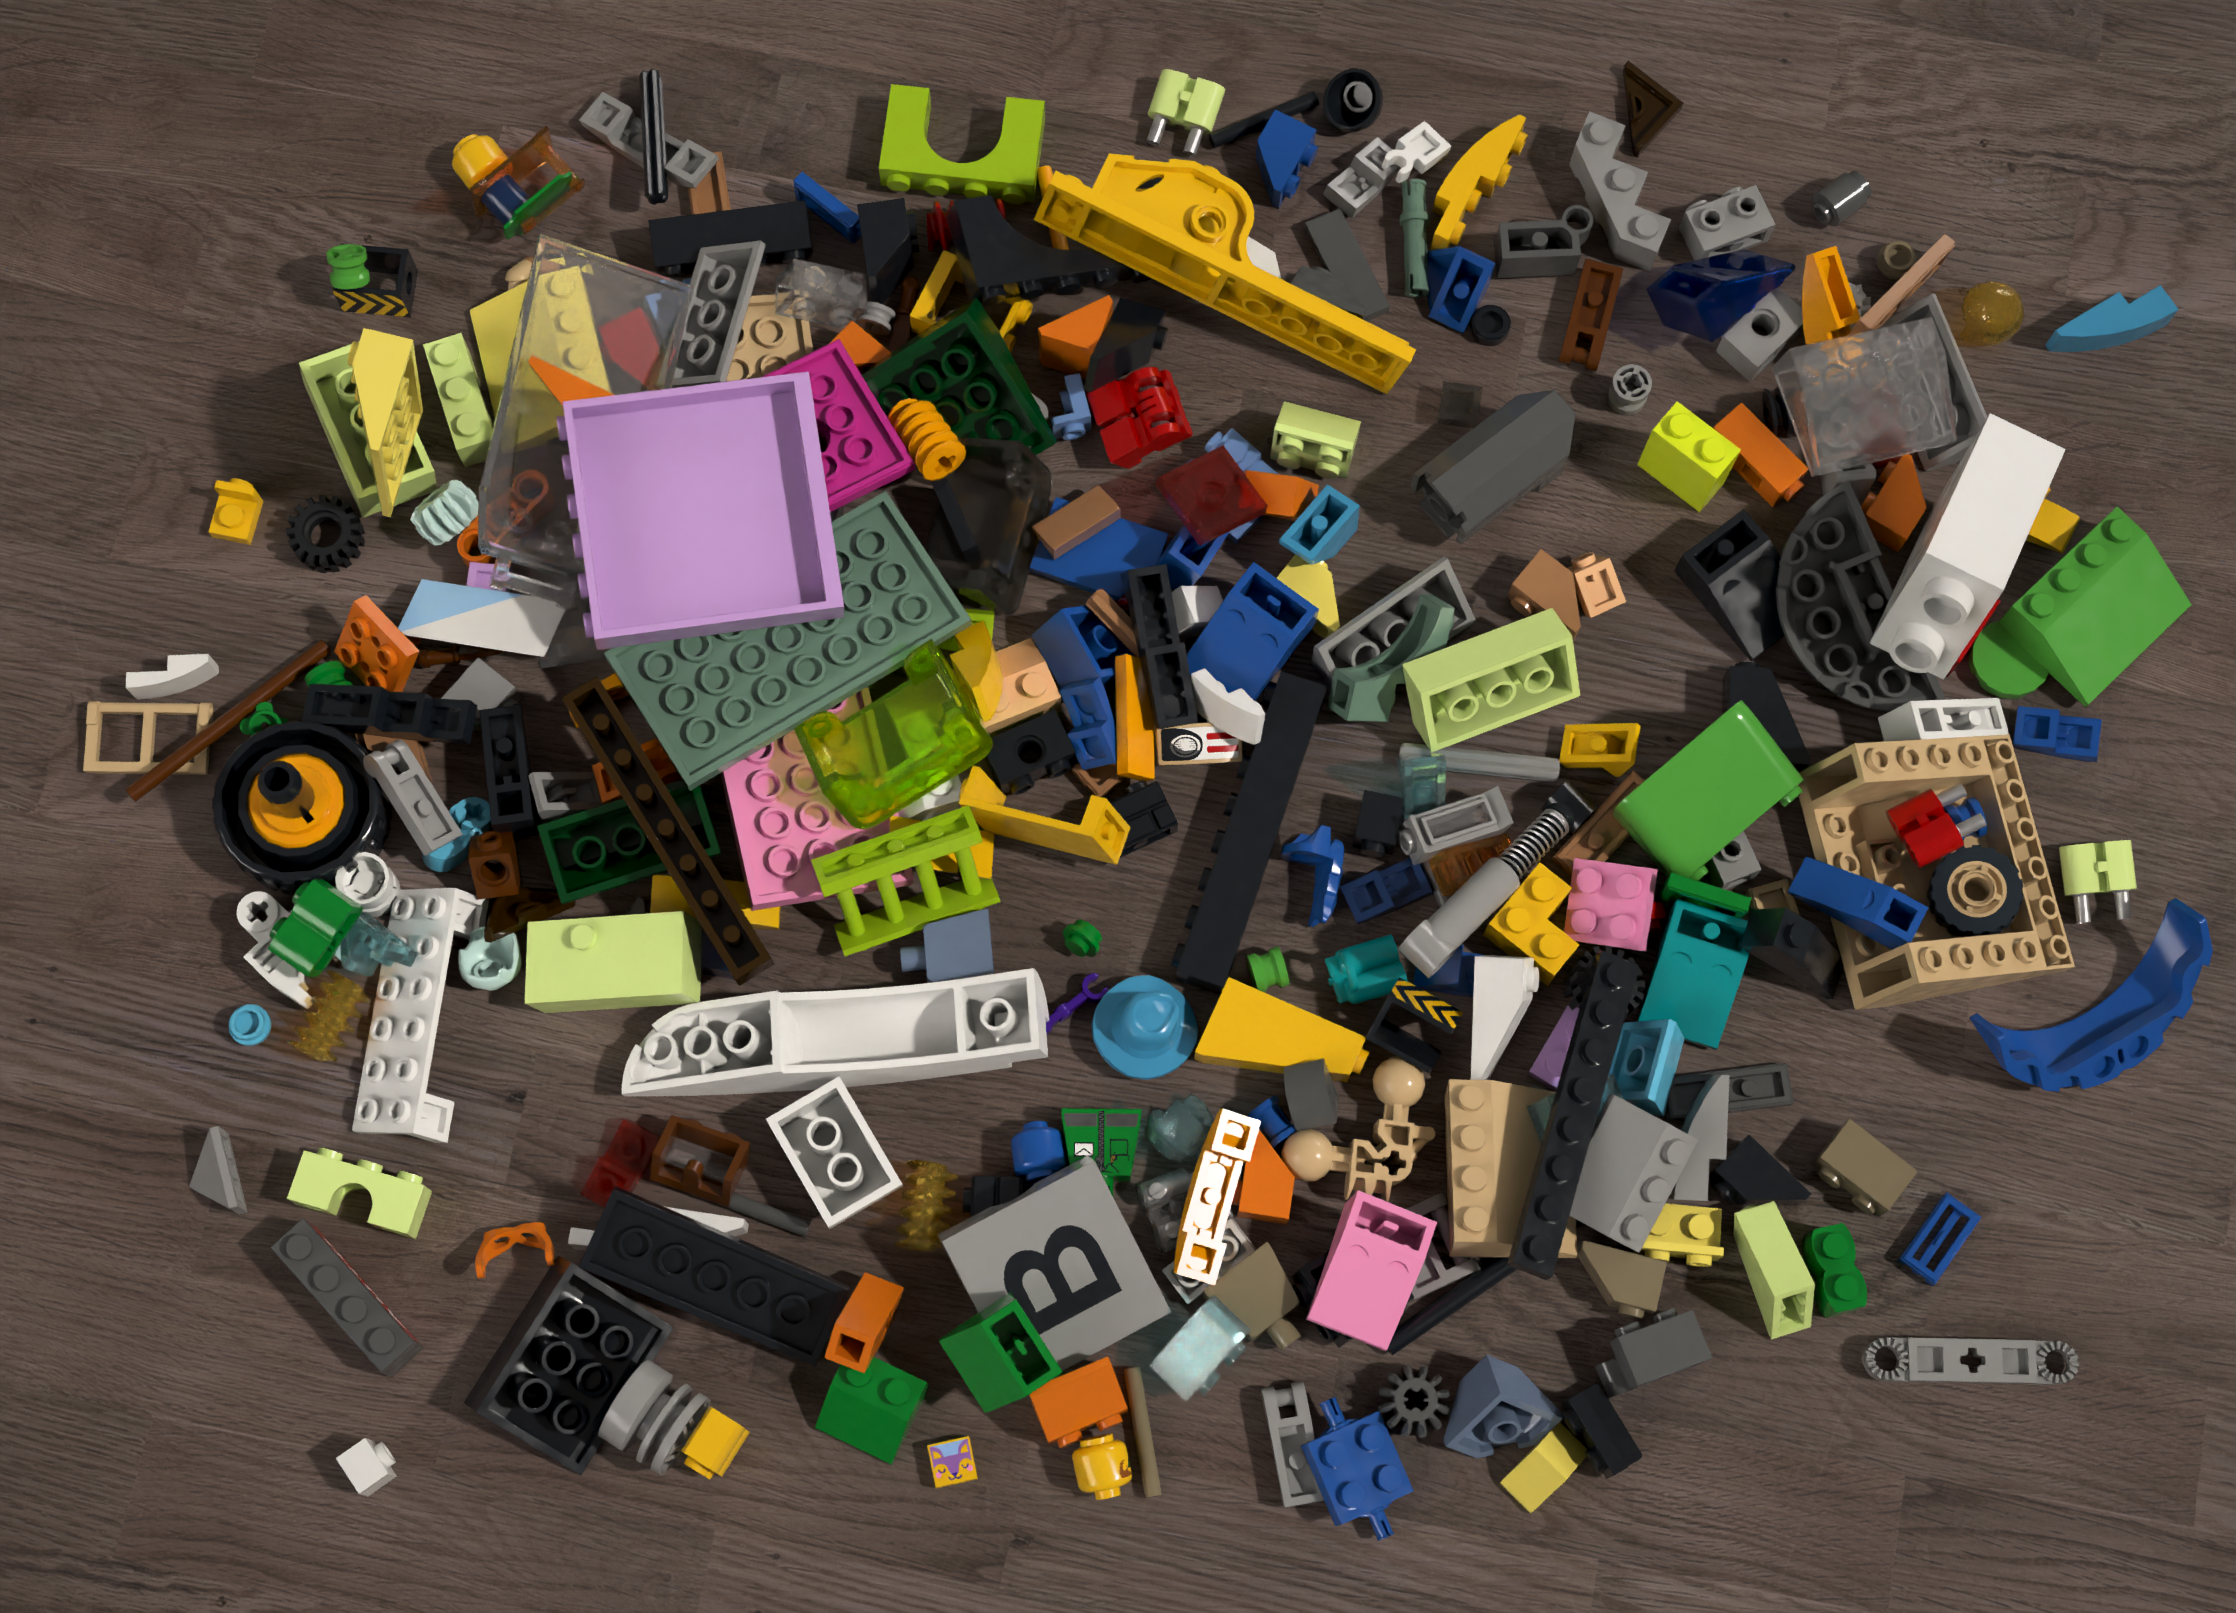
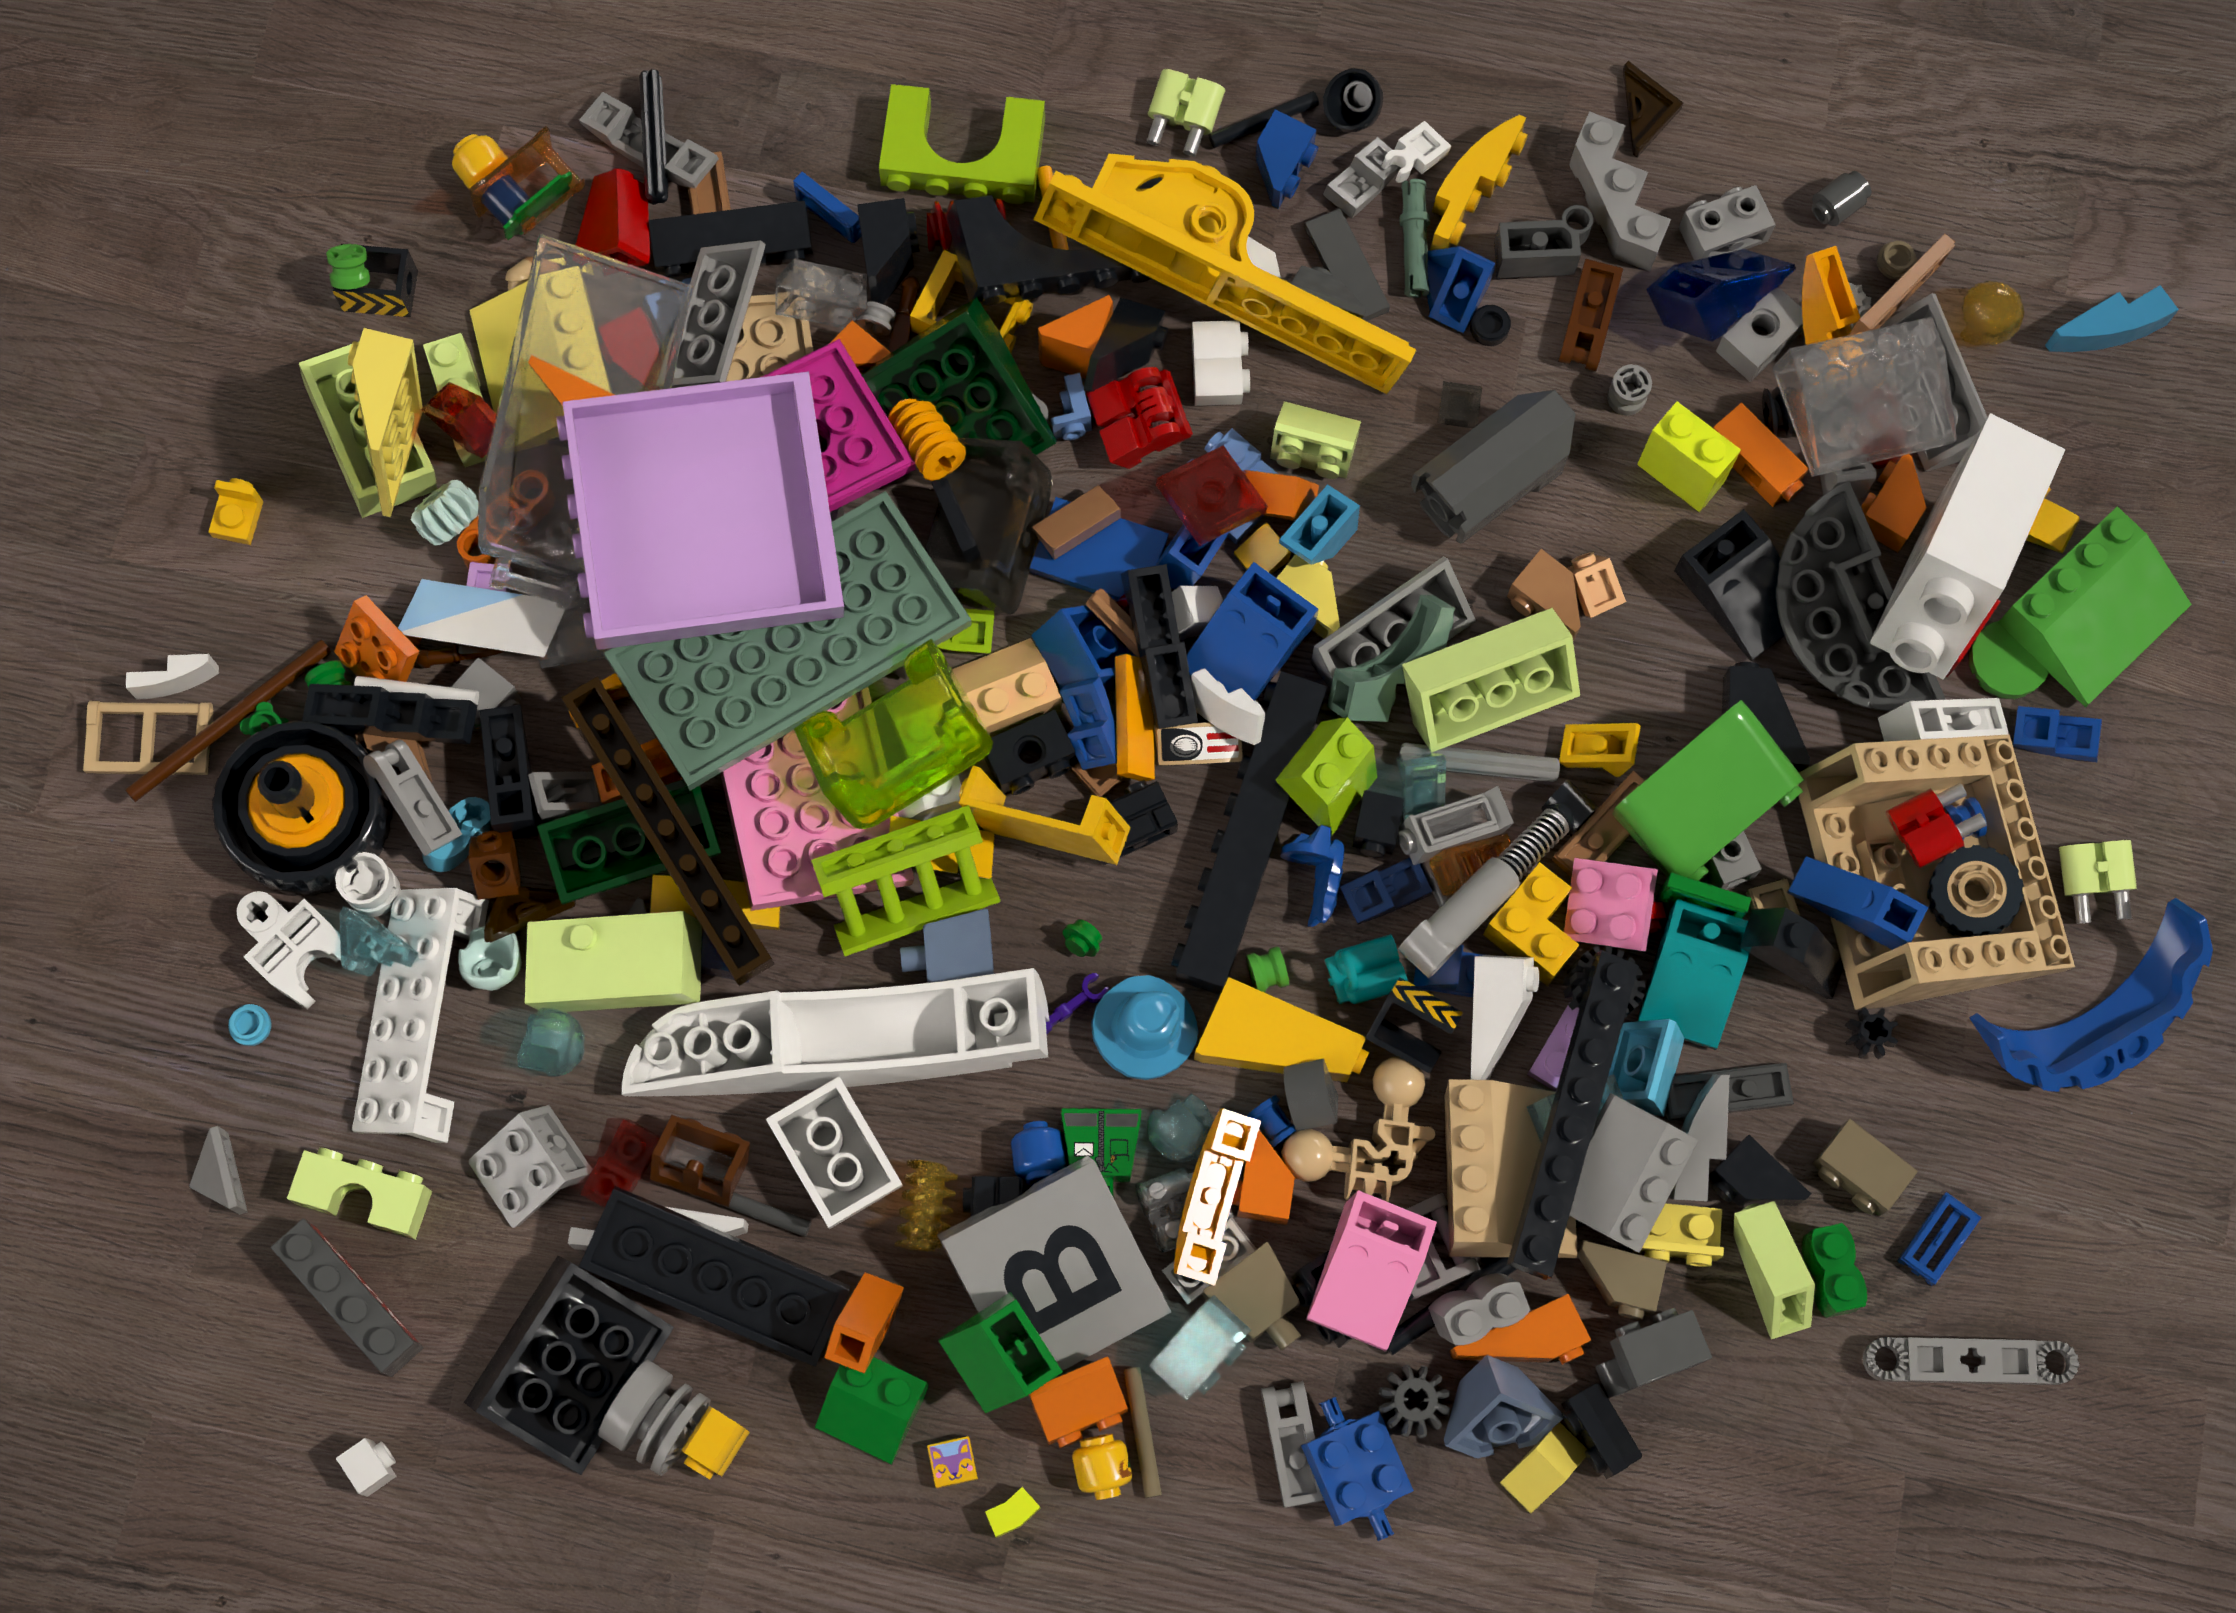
green brick [268,879,363,977] -> none
black tyre [286,495,365,573] -> none
clear yellow piece [286,970,371,1062] -> none
orange cap [475,1222,555,1279] -> none
yellow slope [949,621,1003,723] -> none
none -> white bar [354,676,479,705]
none -> clear red slope [421,382,510,458]
none -> light grey bracket [469,1105,594,1228]
none -> clear light blue hair [517,1008,585,1077]
none -> red slope [572,168,650,277]
none -> neon yellow piece [985,1487,1041,1538]
none -> white brick [1192,321,1250,406]
none -> yellow slope [1234,523,1291,574]
none -> lime slope [1276,717,1377,836]
none -> light grey brick [1428,1273,1530,1345]
none -> orange slope [1450,1294,1591,1365]
none -> black gear [1845,1007,1898,1059]

